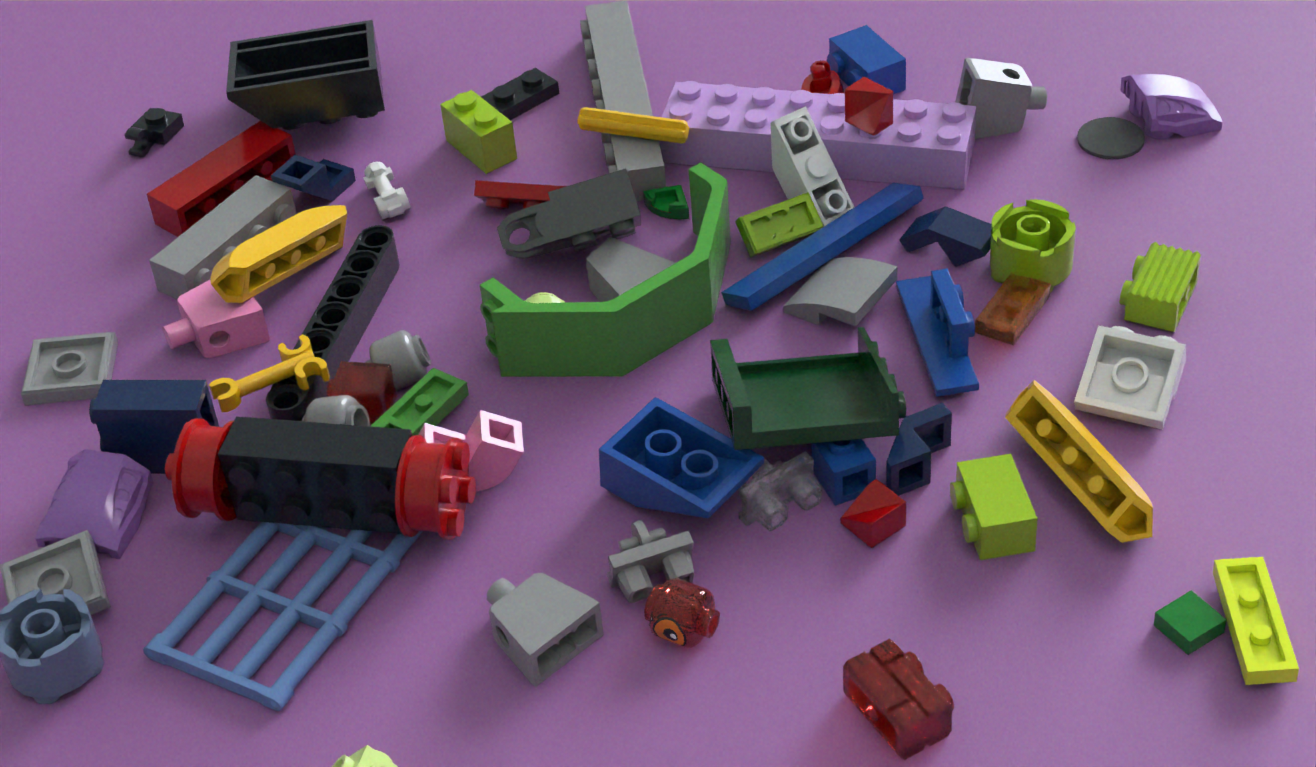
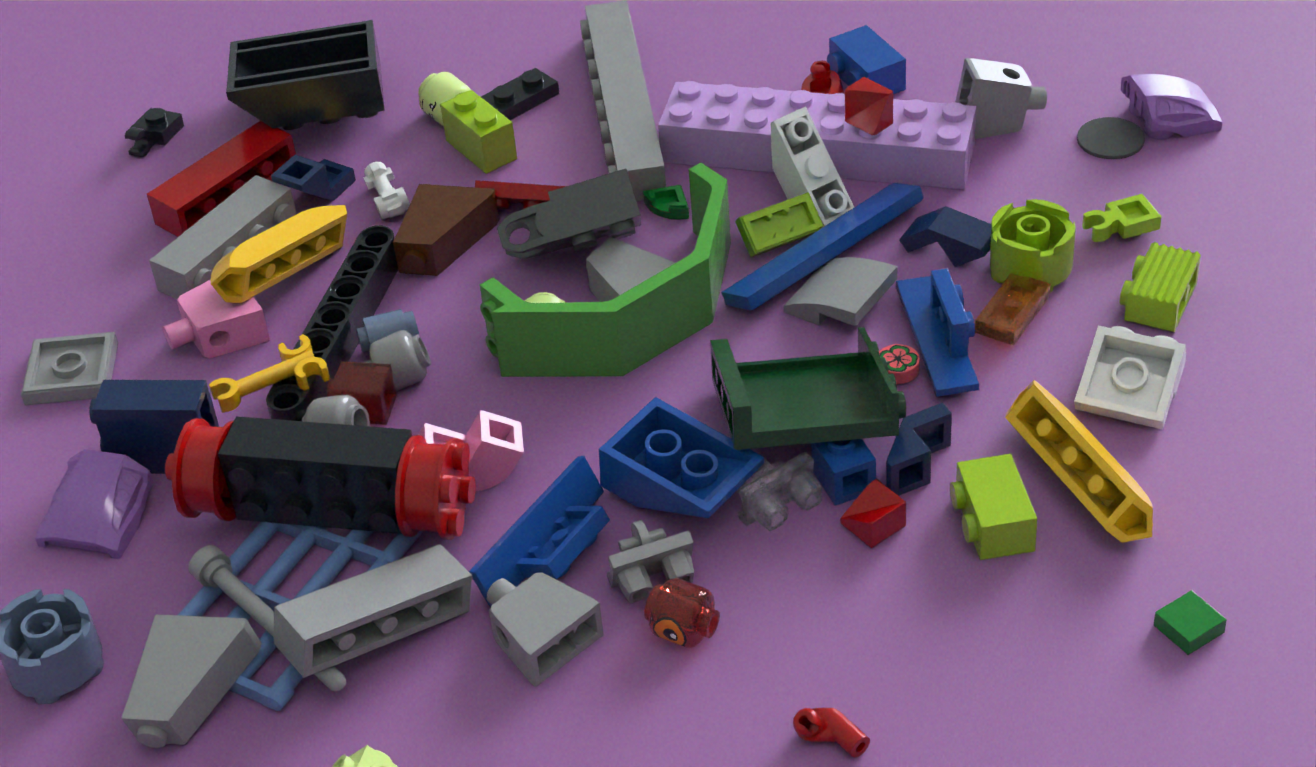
light grey tile [0,530,111,615] -> none
bright green plate [370,368,469,436] -> none
yellow axle [577,107,689,144] -> none
clear red brick [843,638,954,760] -> none
neon yellow plate [1213,557,1299,685] -> none
none -> light grey slope [121,614,262,748]
none -> light grey piece [188,545,346,691]
none -> light grey brick [274,544,472,678]
none -> sand blue brick [356,309,420,353]
none -> reddish brown slope [393,184,499,276]
none -> yellowish green head [418,72,471,126]
none -> blue bracket [469,456,610,607]
none -> red arm [793,708,870,758]
none -> coral tile [879,344,920,384]
none -> lime plate [1082,194,1162,242]

